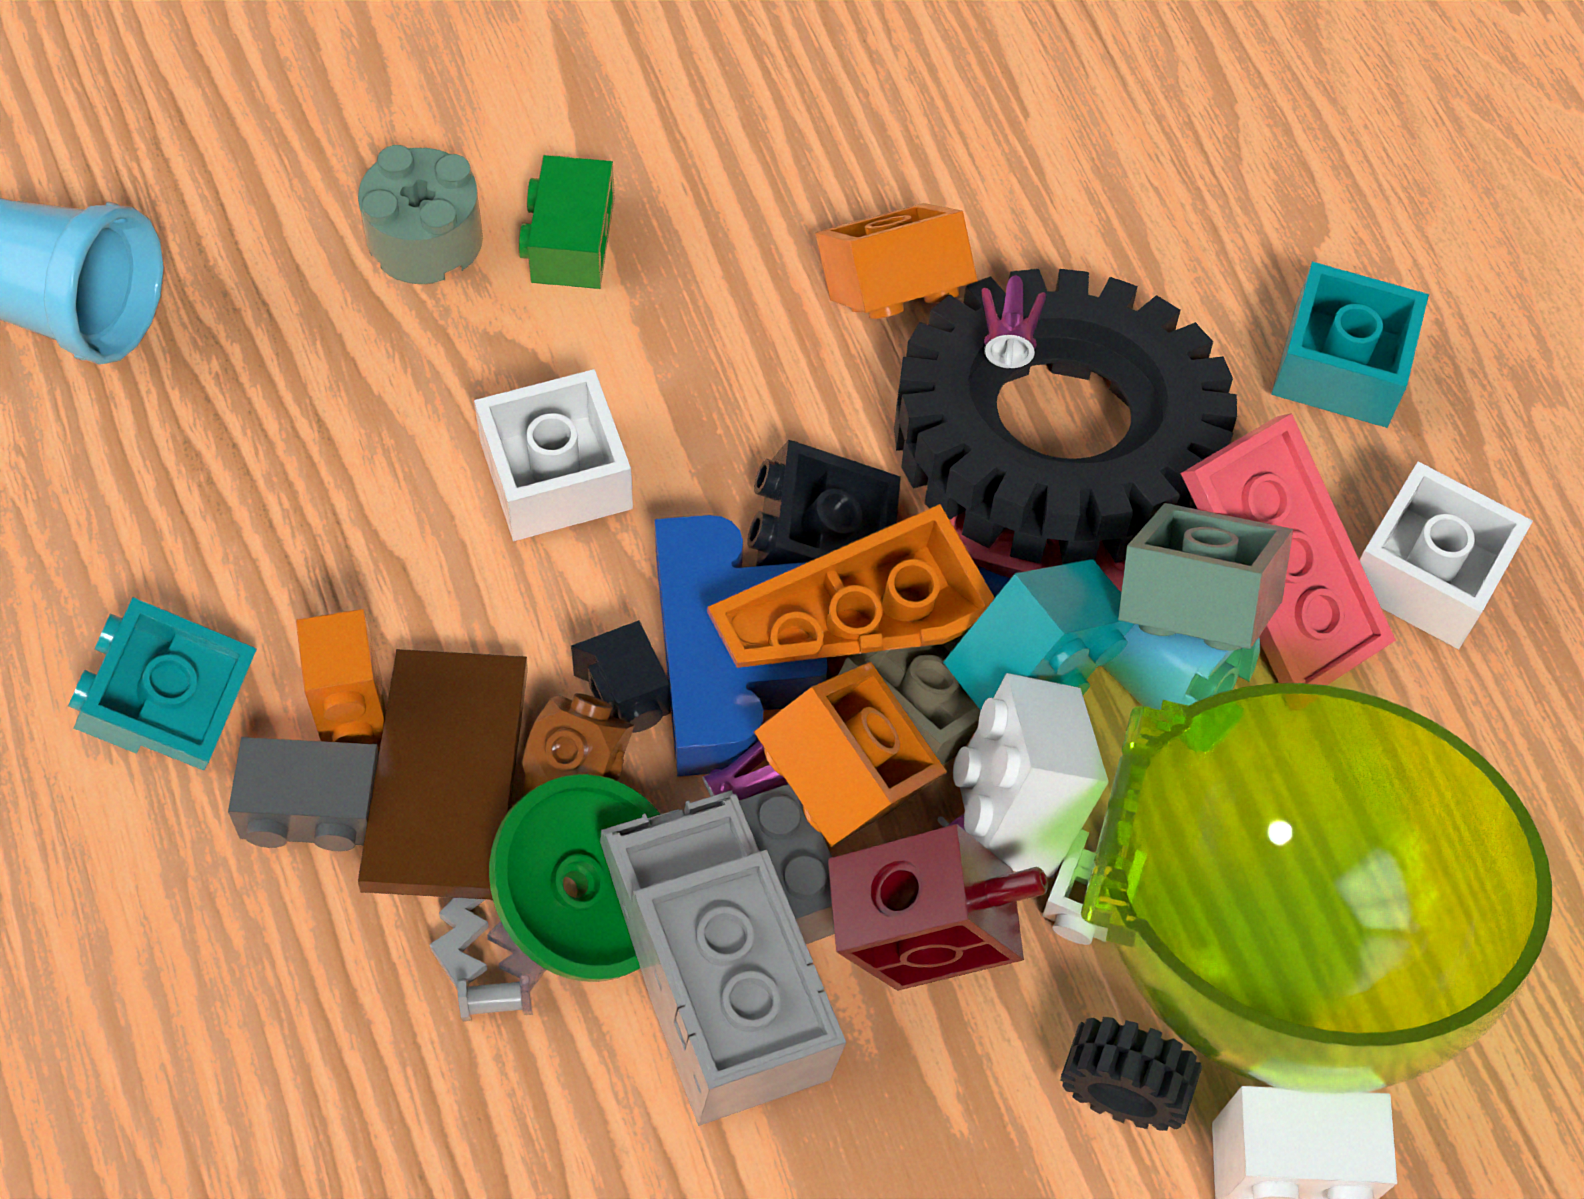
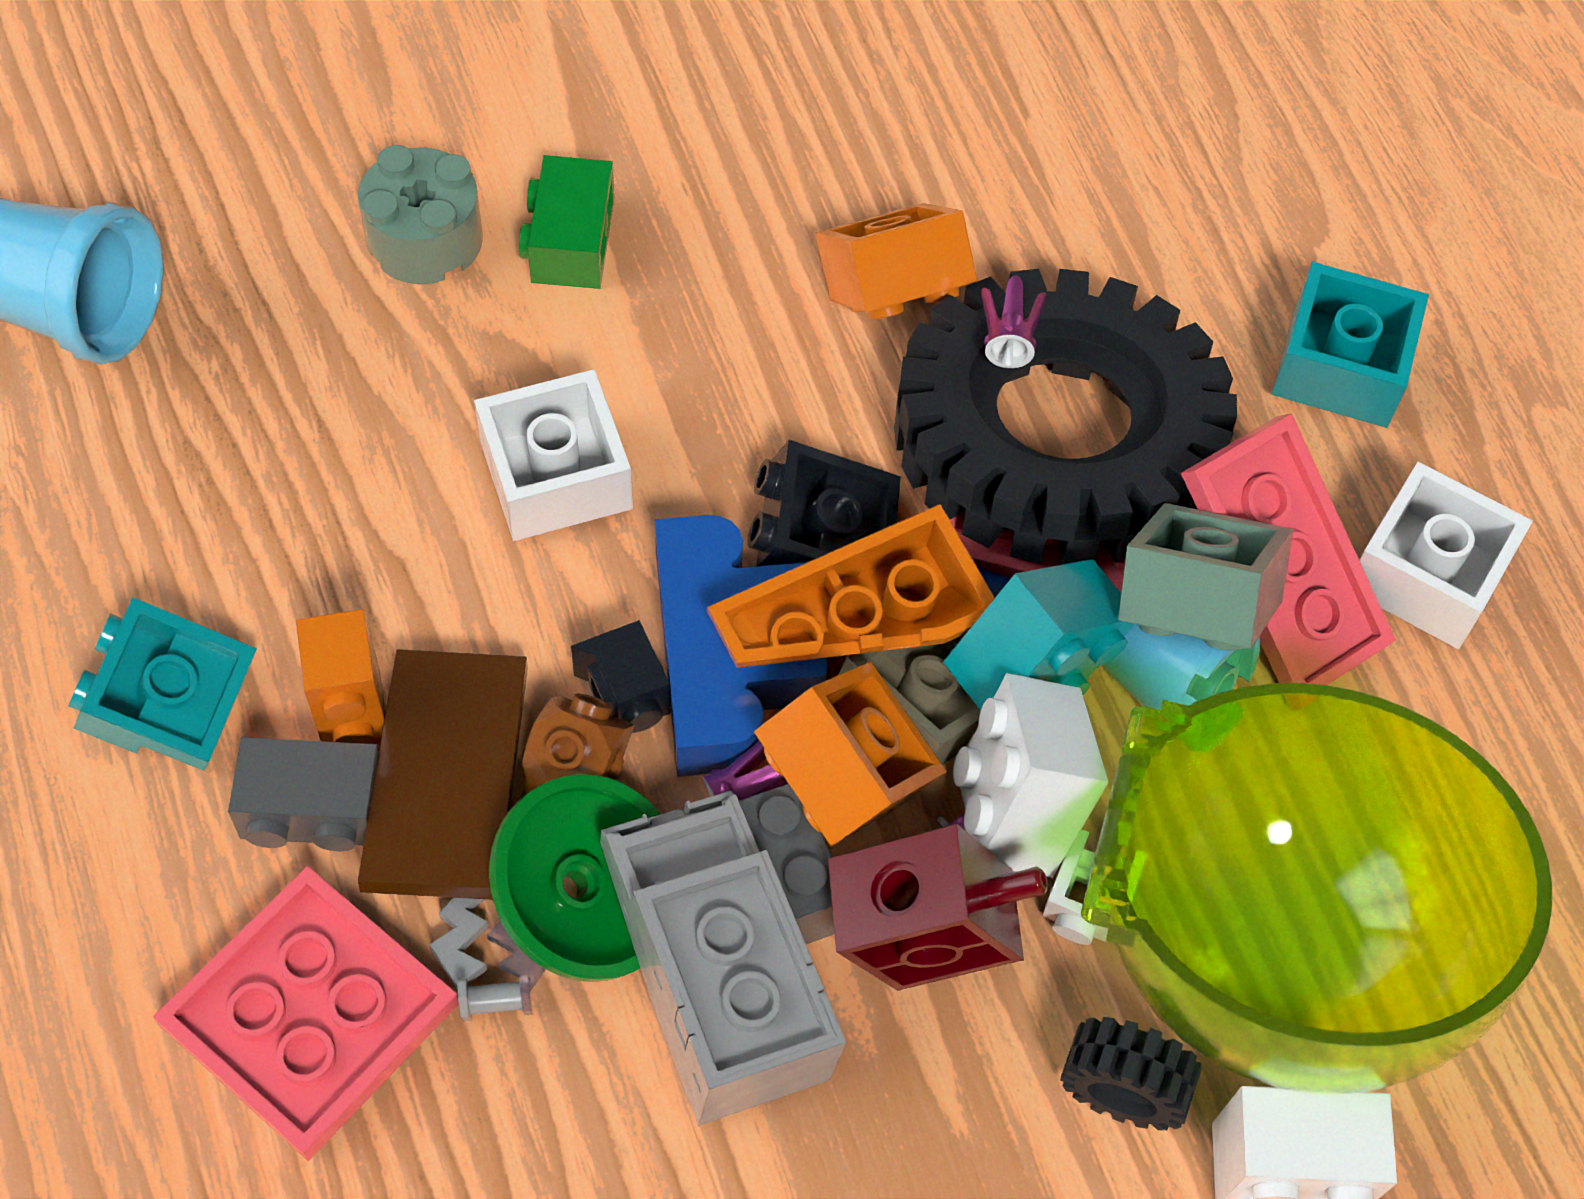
none -> coral plate [153,866,459,1161]

